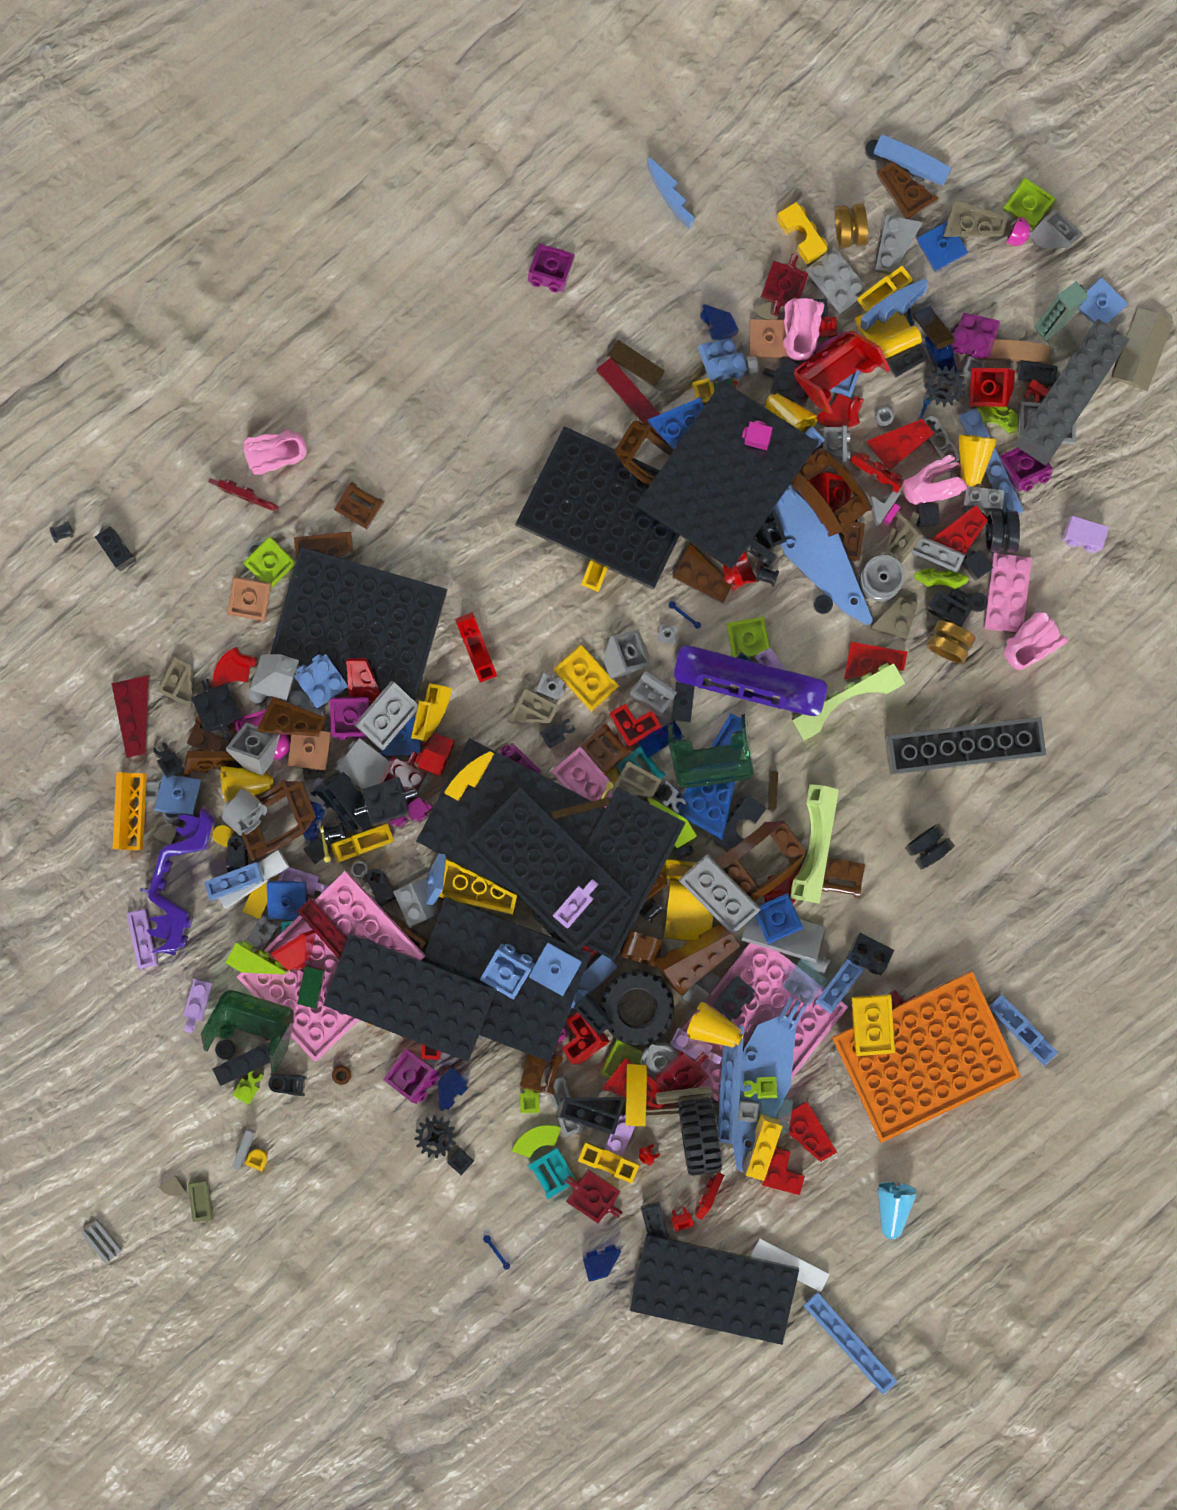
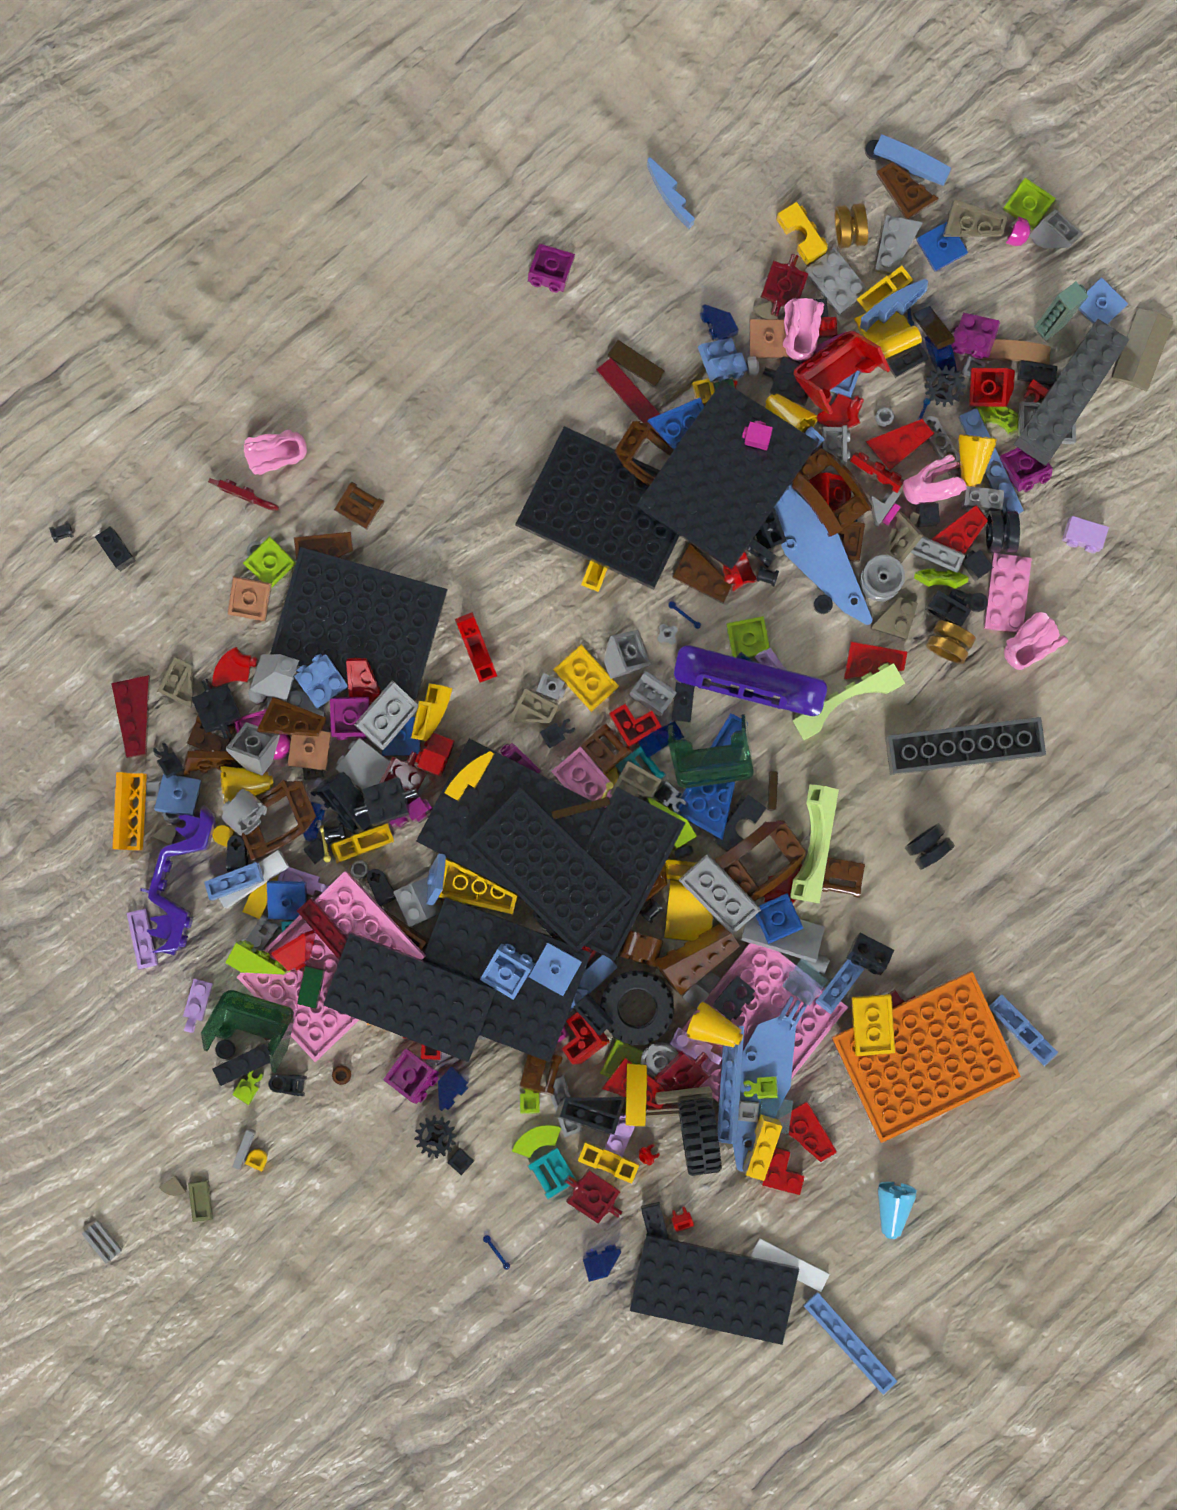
lavender plate [553,879,598,929] -> none
red wing [695,1172,725,1220] -> none

